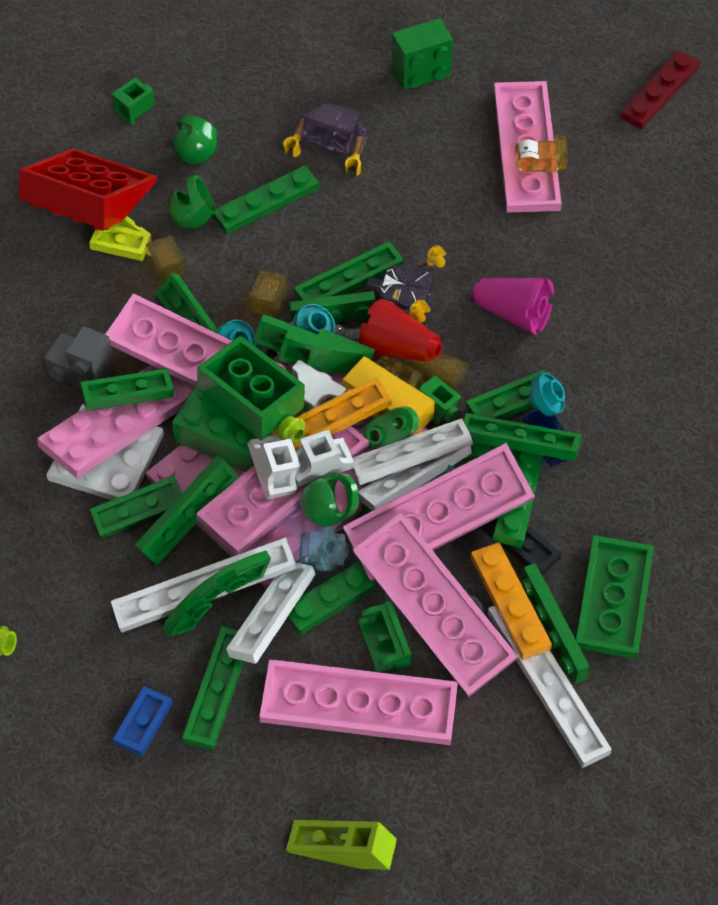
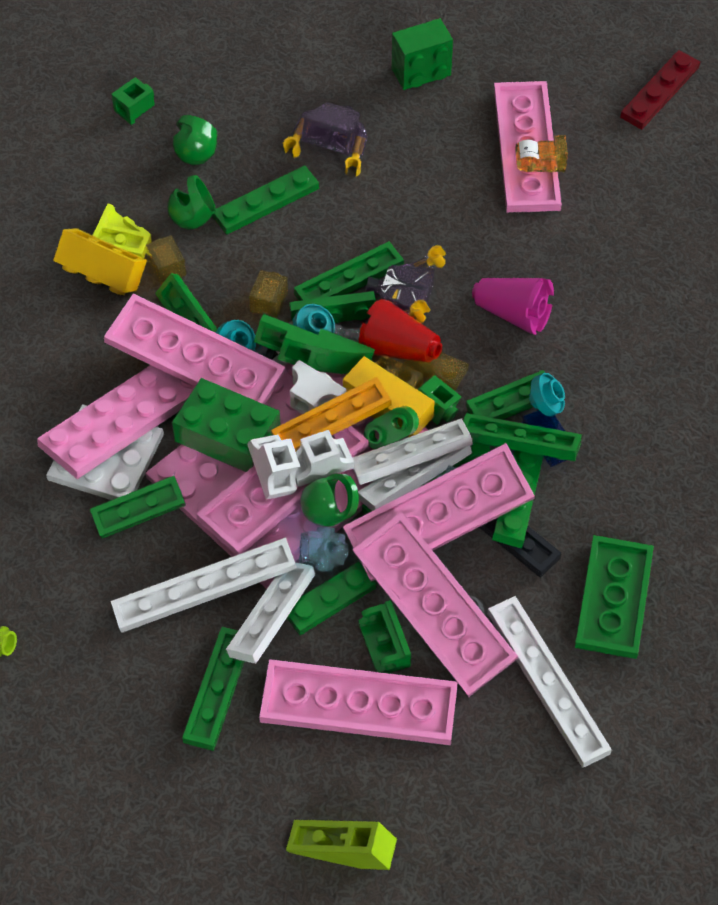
red slope [19,148,157,231] -> none
dark grey brick [44,326,115,390] -> none
green plate [80,368,174,411] -> none
blue plate [113,686,173,757] -> none
green plate [135,455,239,566] -> none
green tile [162,550,271,637] -> none
green brick [197,335,305,441] -> none
lime plate [278,416,306,443] -> none
light orange plate [471,542,552,661] -> none
green plate [520,563,590,684] -> none
none -> yellow brick [53,228,147,295]

